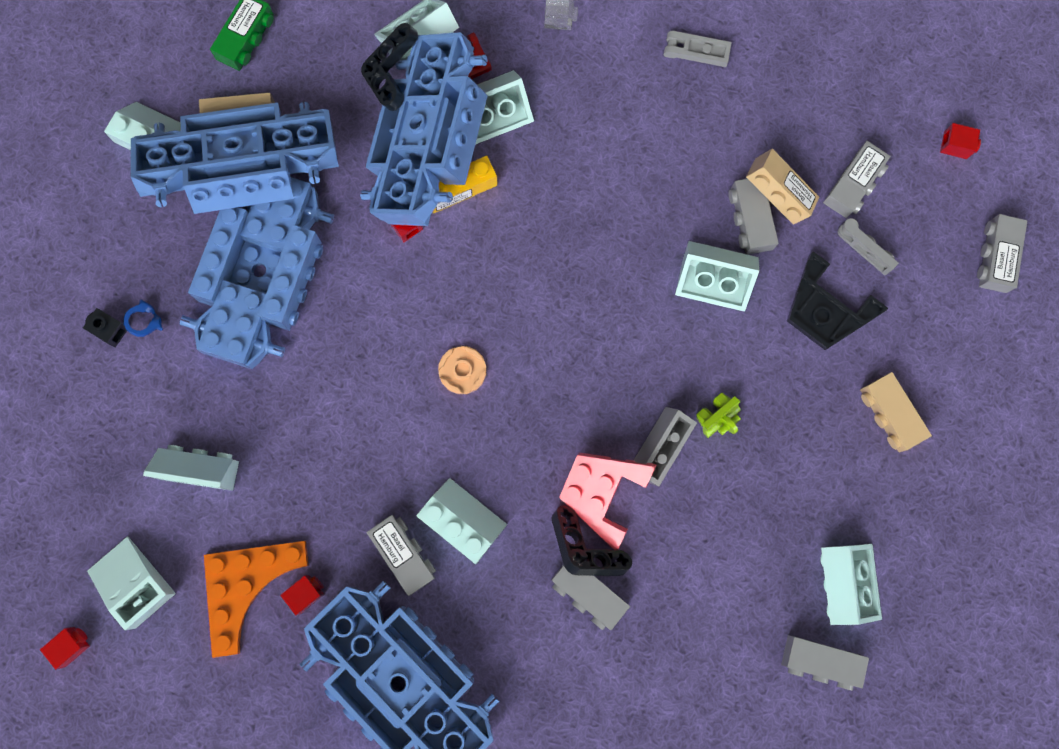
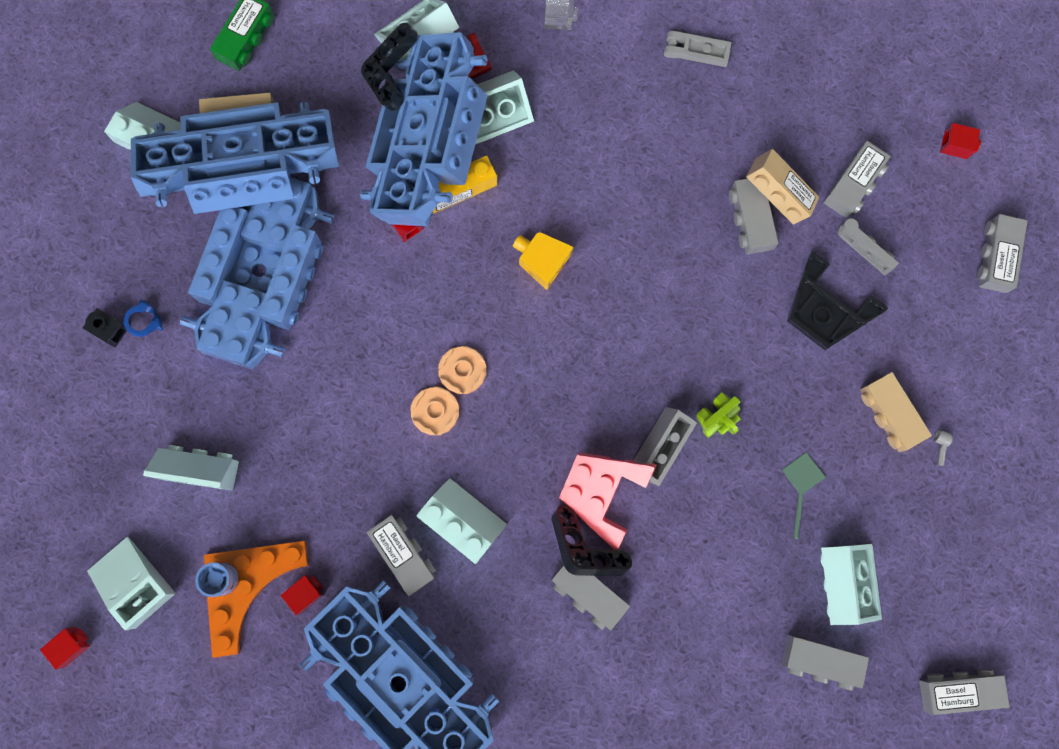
light aqua slope [675,241,759,312] -> none
none -> medium blue wheel [195,562,239,597]
none -> light nougat tile [411,387,459,435]
none -> yellow torso [513,232,573,290]
none -> sand green piece [782,452,826,539]
none -> light grey brick [919,669,1010,715]
none -> light grey hand [934,430,953,466]

